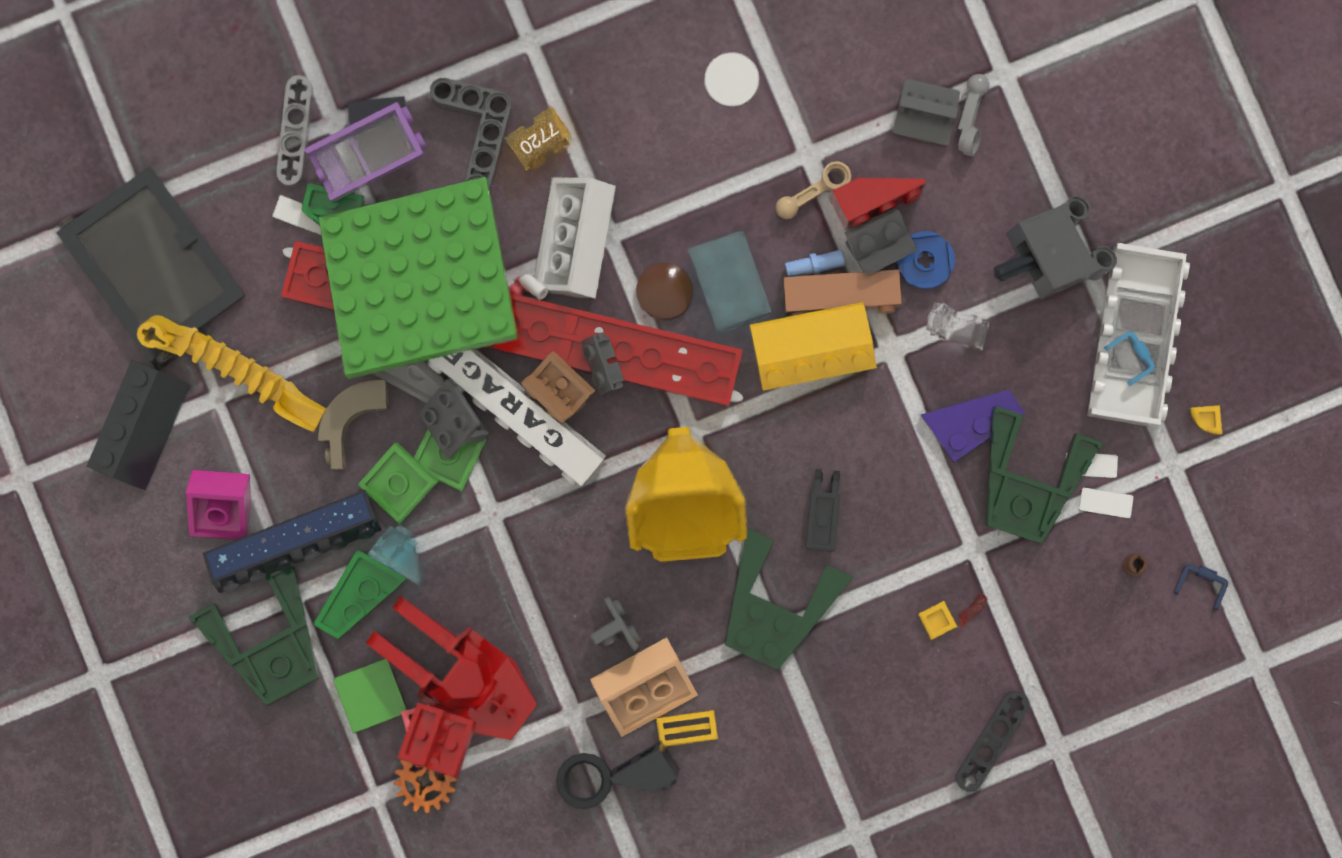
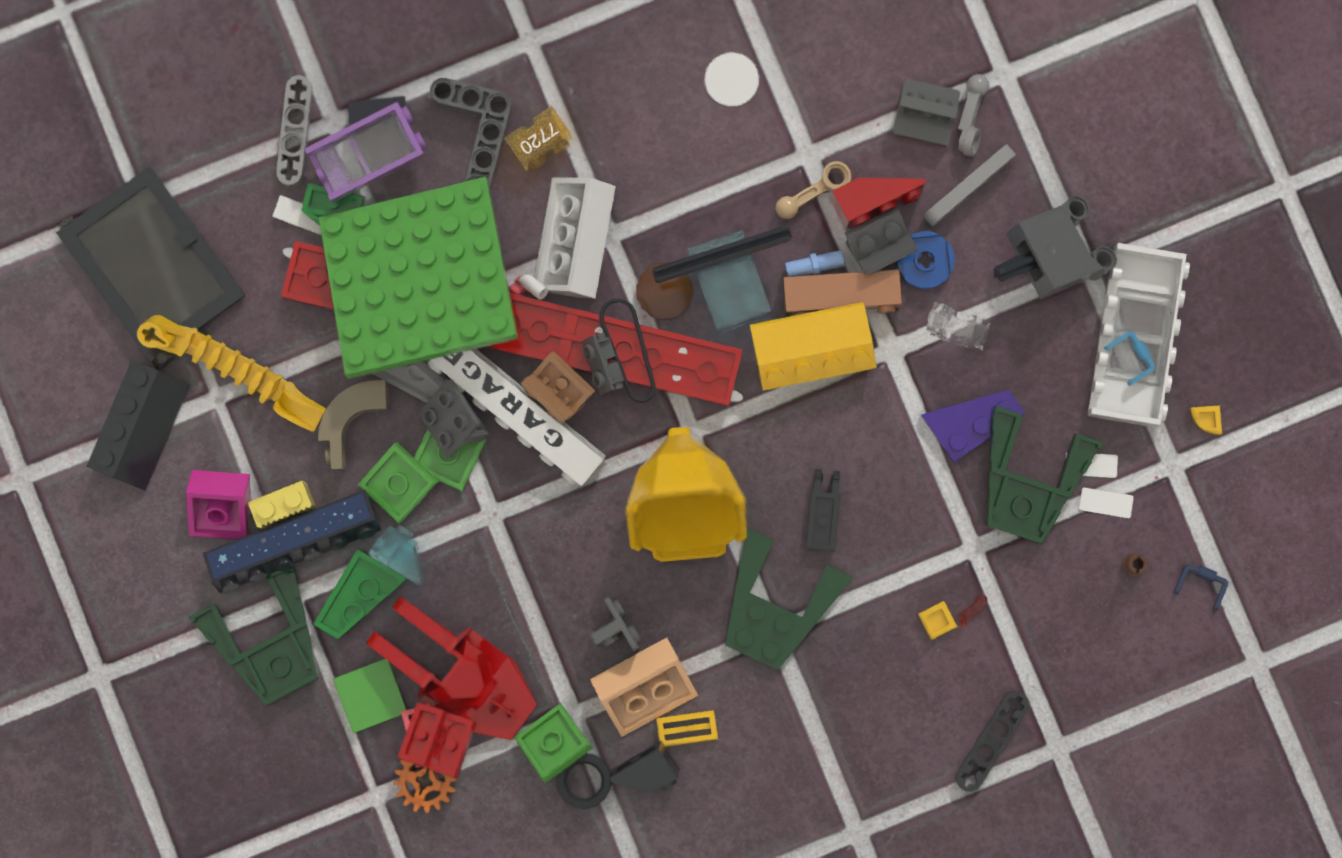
none -> light yellow brick [248,481,316,529]
none -> bright green tile [514,703,593,783]
none -> black piece [599,298,656,403]
none -> black axle [652,225,792,283]
none -> light grey beam [923,144,1016,227]

